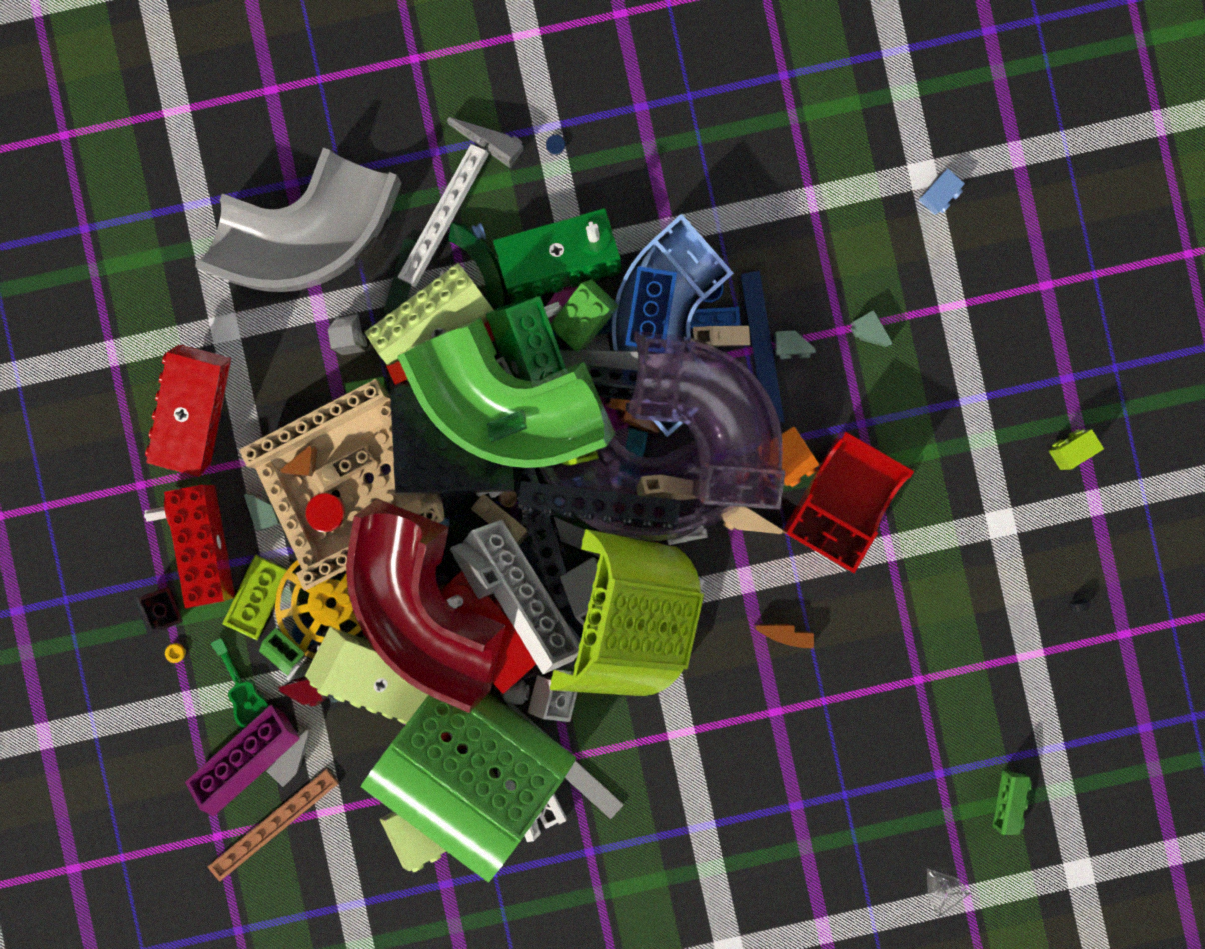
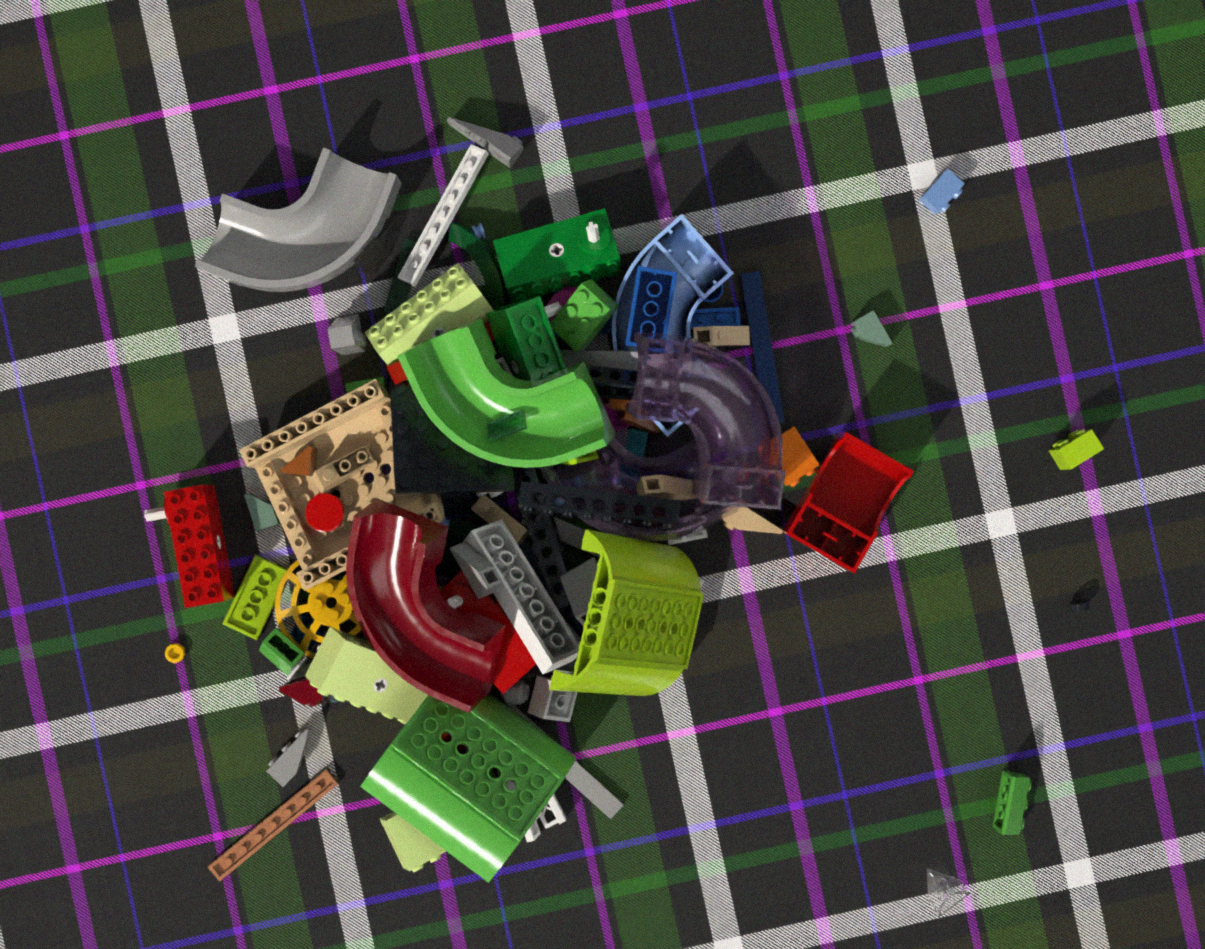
black slope [134,587,183,635] -> none
red piece [145,344,232,477] -> none
magenta brick [185,705,300,816] -> none
green piece [211,638,270,728] -> none
medium nougat tile [498,491,517,507] -> none
dark blue tile [546,135,565,155] -> none
dark orange slope [754,624,814,648] -> none
sand green slope [774,331,816,359] -> none

